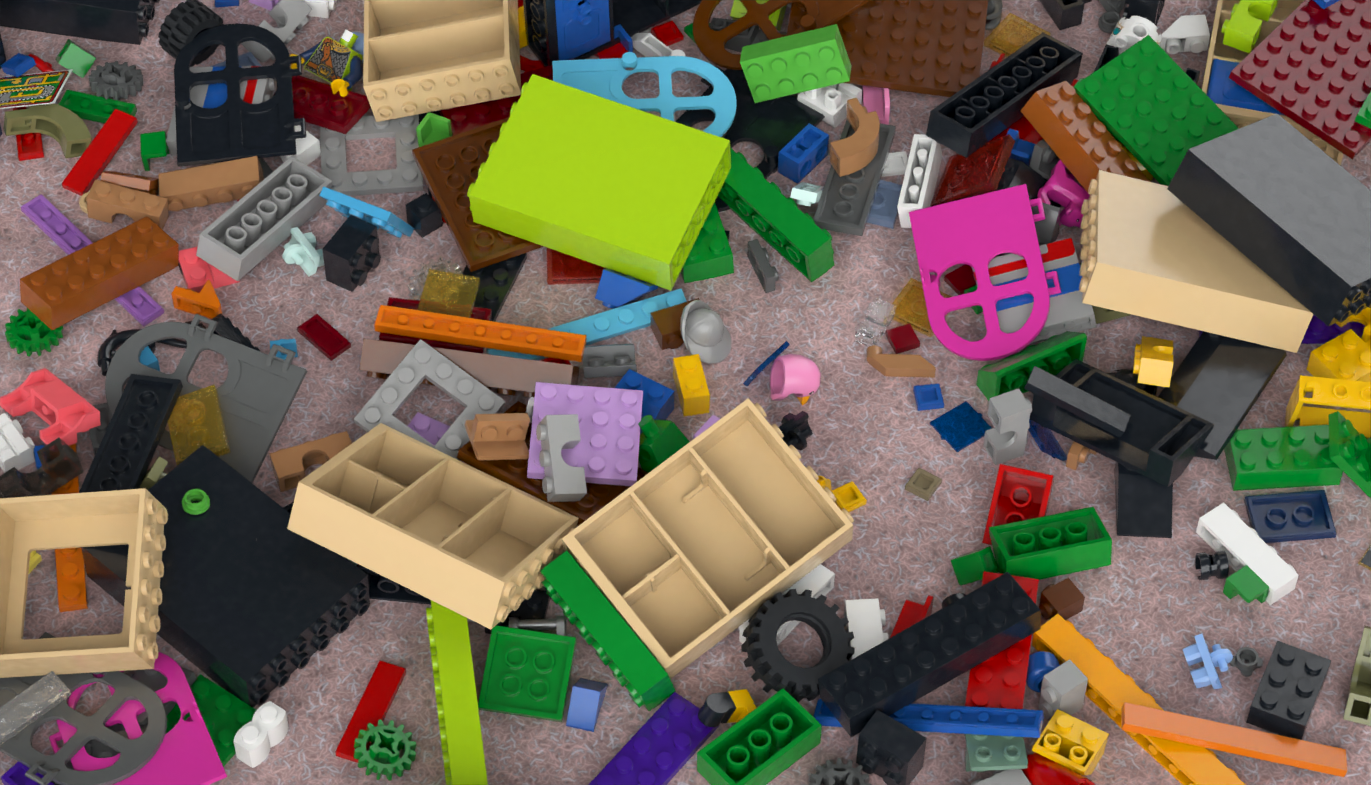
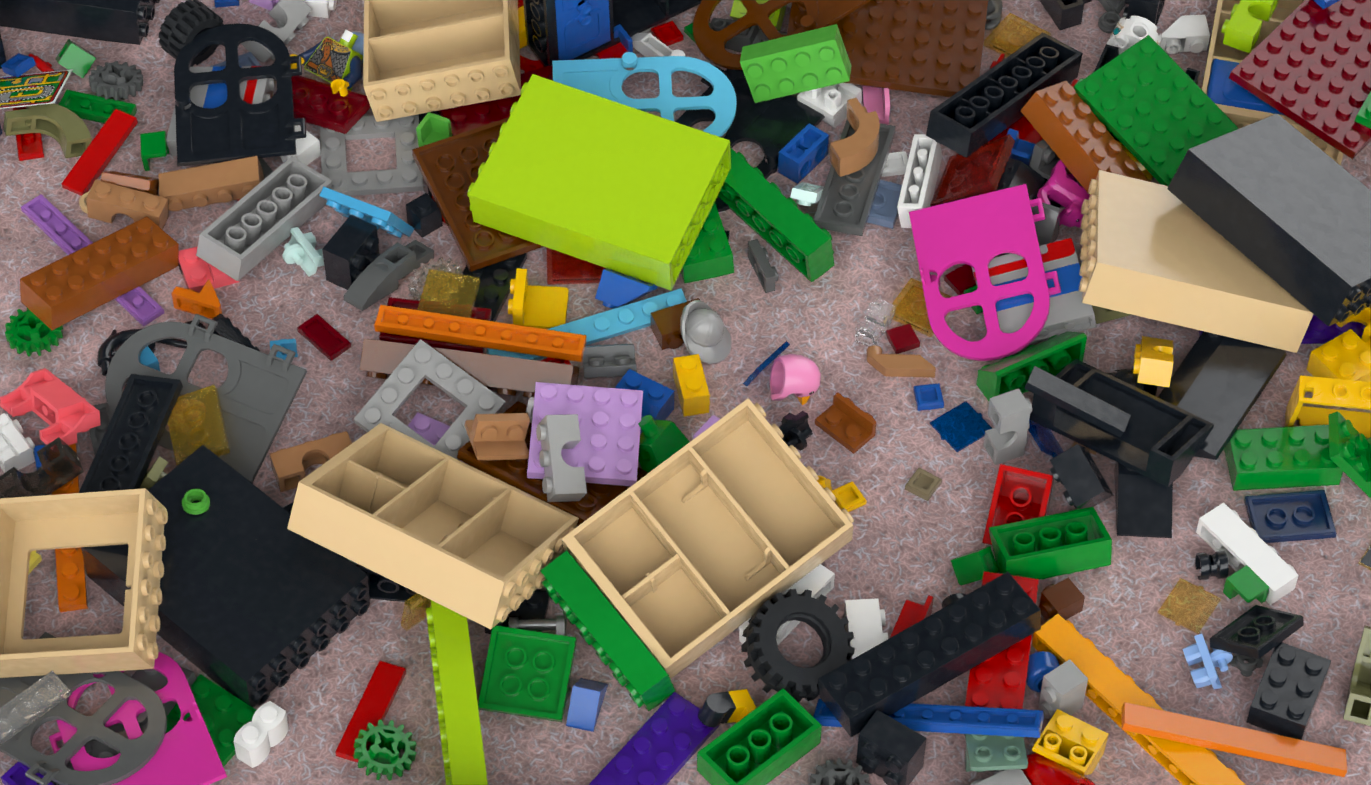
none -> dark grey slope [344,240,434,311]
none -> clear yellow tile [401,593,431,631]
none -> yellow bracket [508,268,569,329]
none -> dark orange bracket [815,392,876,454]
none -> black brick [1050,444,1113,509]
none -> clear yellow piece [1158,578,1221,634]
none -> black tile [1210,605,1304,659]

